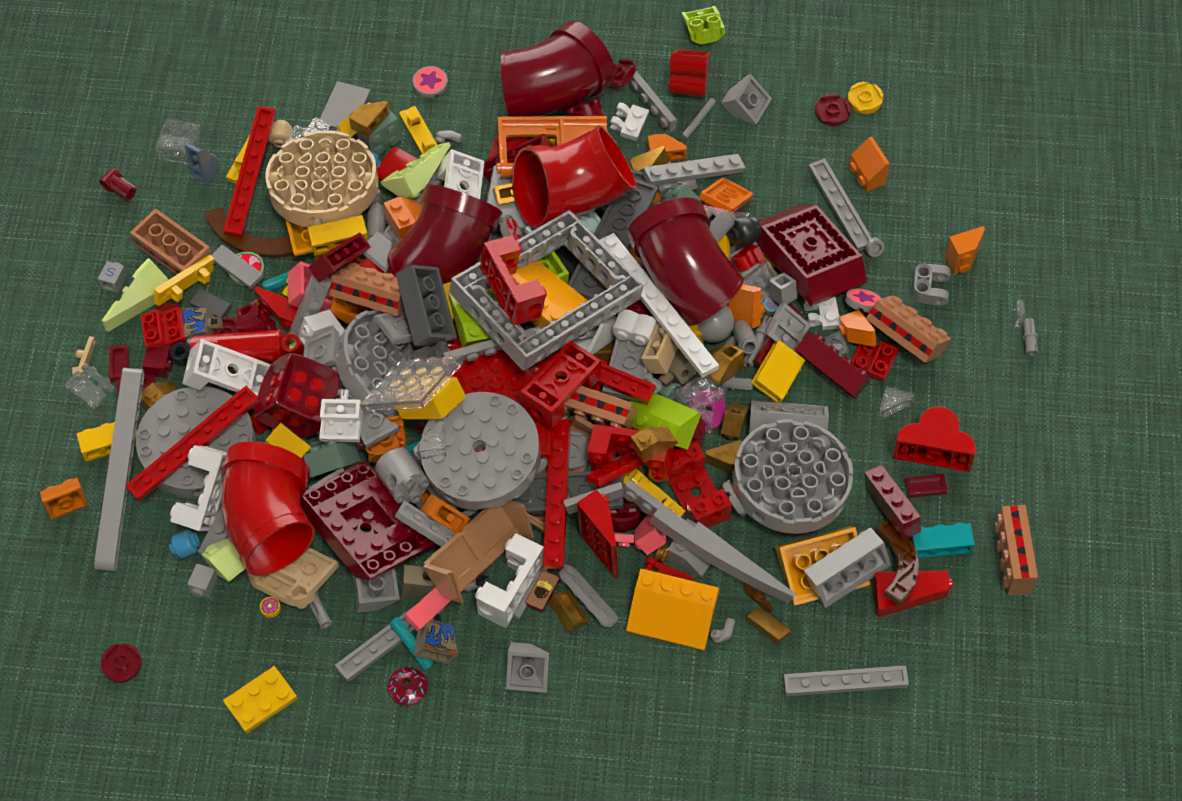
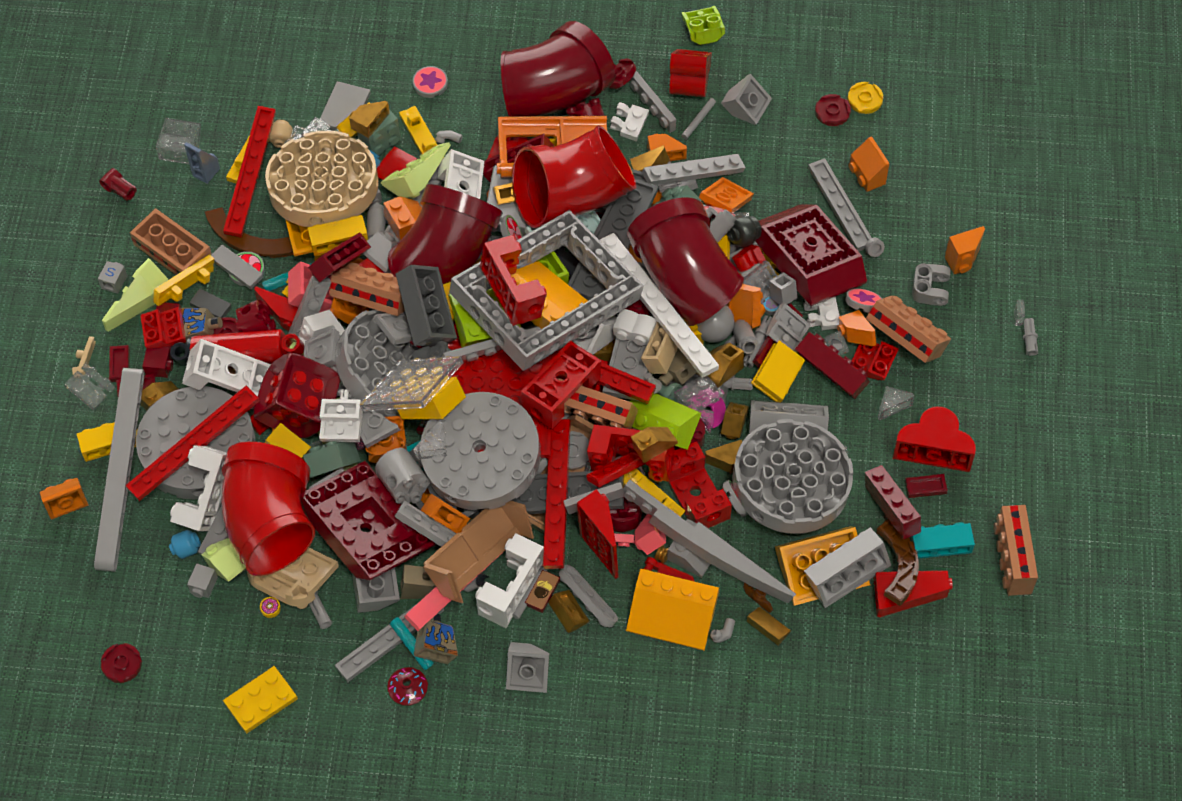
light grey plate [783,665,909,696] -> none

